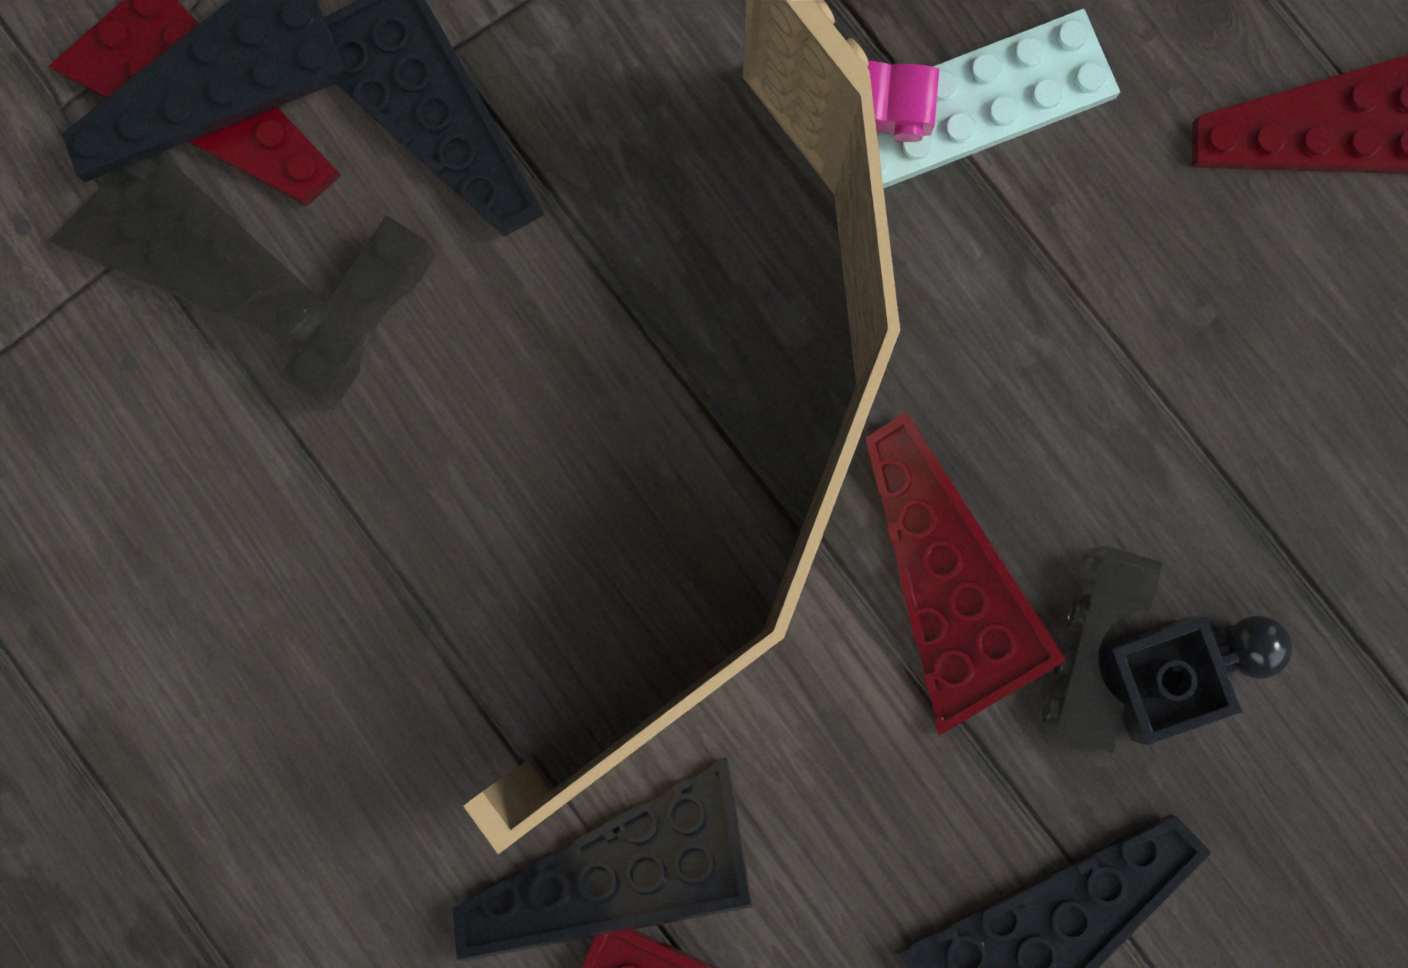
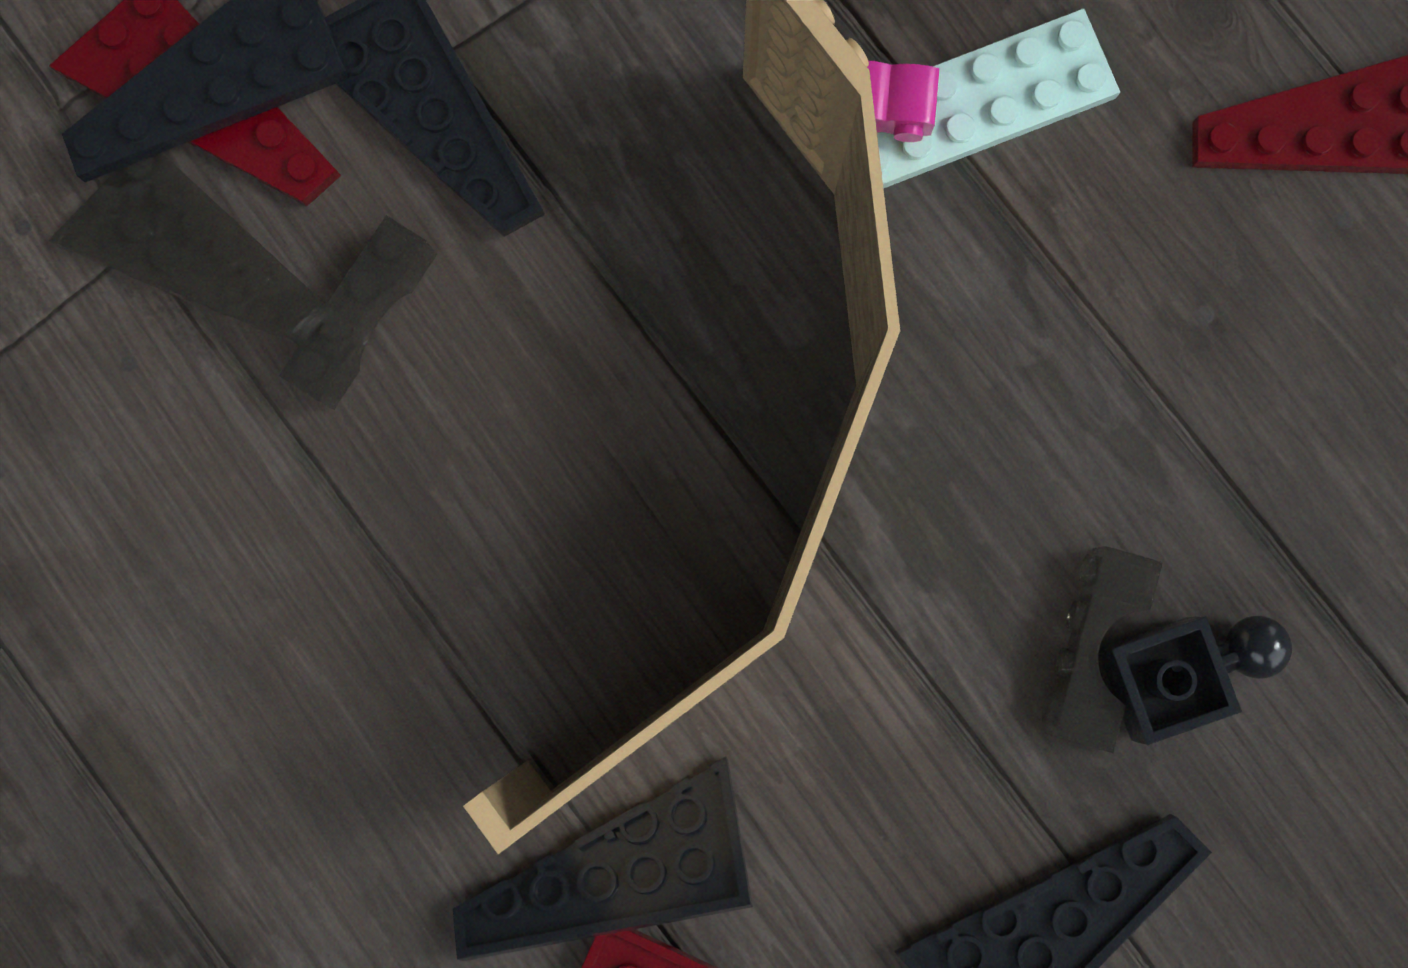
dark red wing [865,412,1066,736] -> none

